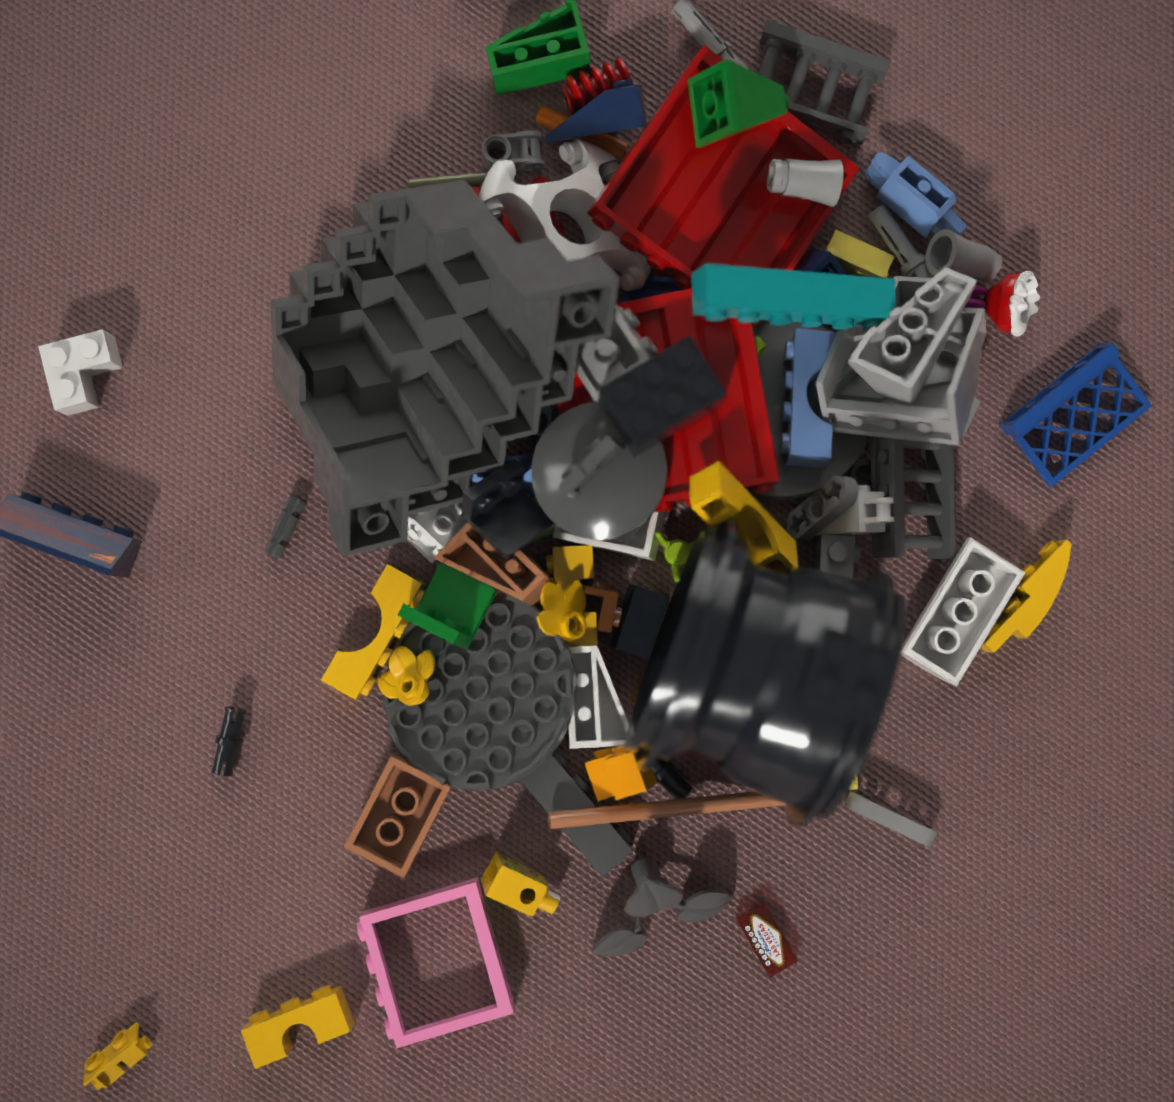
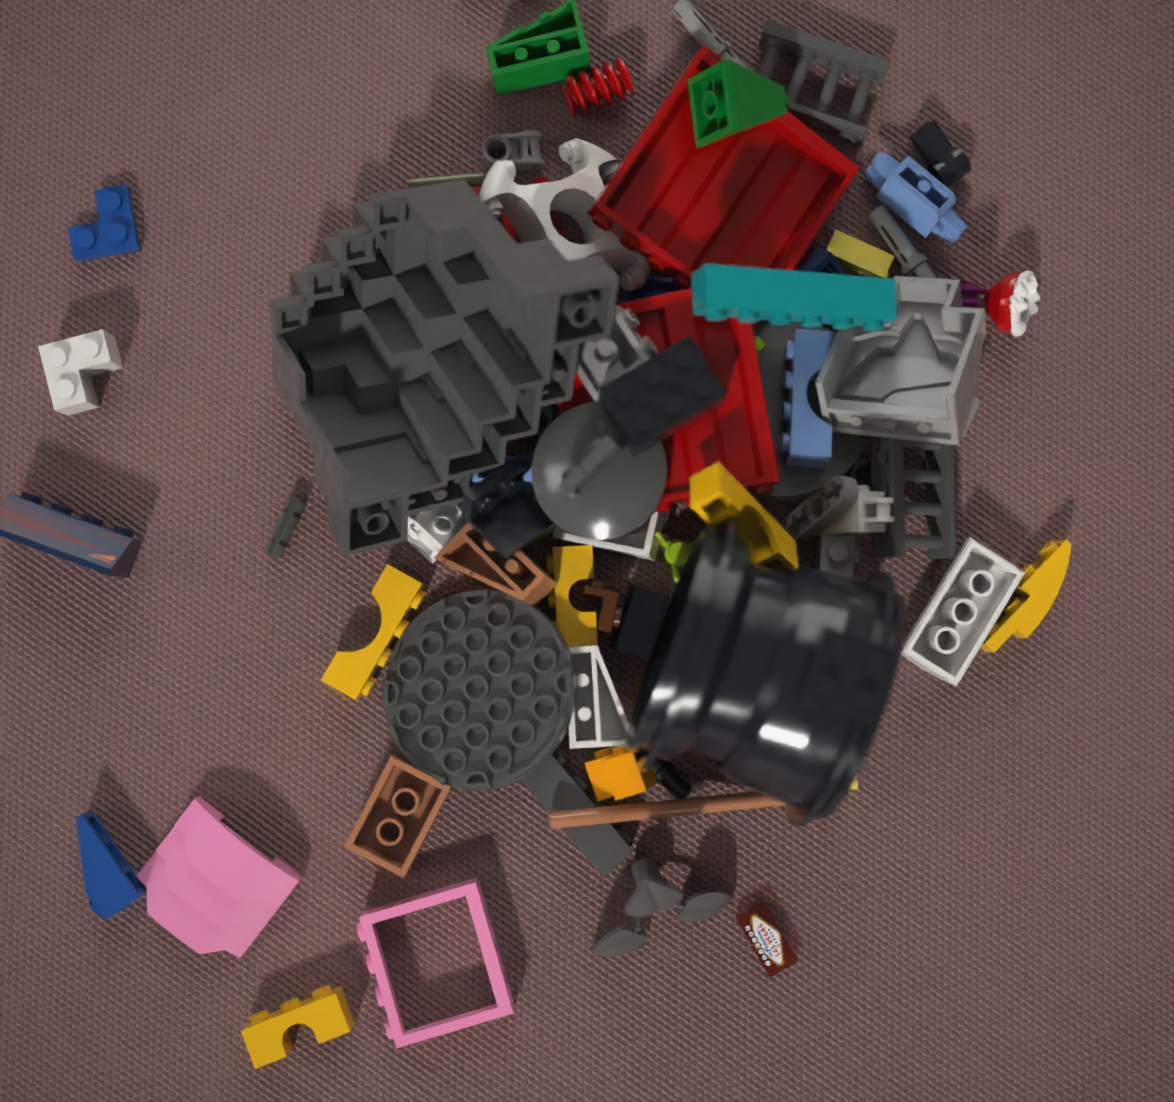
yellow hinge [83,1022,152,1090] -> none
black pin [211,706,247,776] -> none
yellow plate [378,646,435,706] -> none
green bracket [398,563,497,650] -> none
yellow torso [480,851,560,916] -> none
orange axle [536,106,627,160] -> none
yellow plate [536,580,586,642] -> none
dark blue slope [545,79,647,143] -> none
light grey plant [767,159,843,207] -> none
light grey beam [843,791,938,848] -> none
light grey wedge [848,267,977,406] -> none
light grey plant [925,229,1002,282] -> none
blue fence [999,343,1152,487] -> none
none -> blue plate [68,184,141,262]
none -> blue slope [76,810,147,921]
none -> bright pink slope [136,796,303,958]
none -> black piece [909,120,971,187]

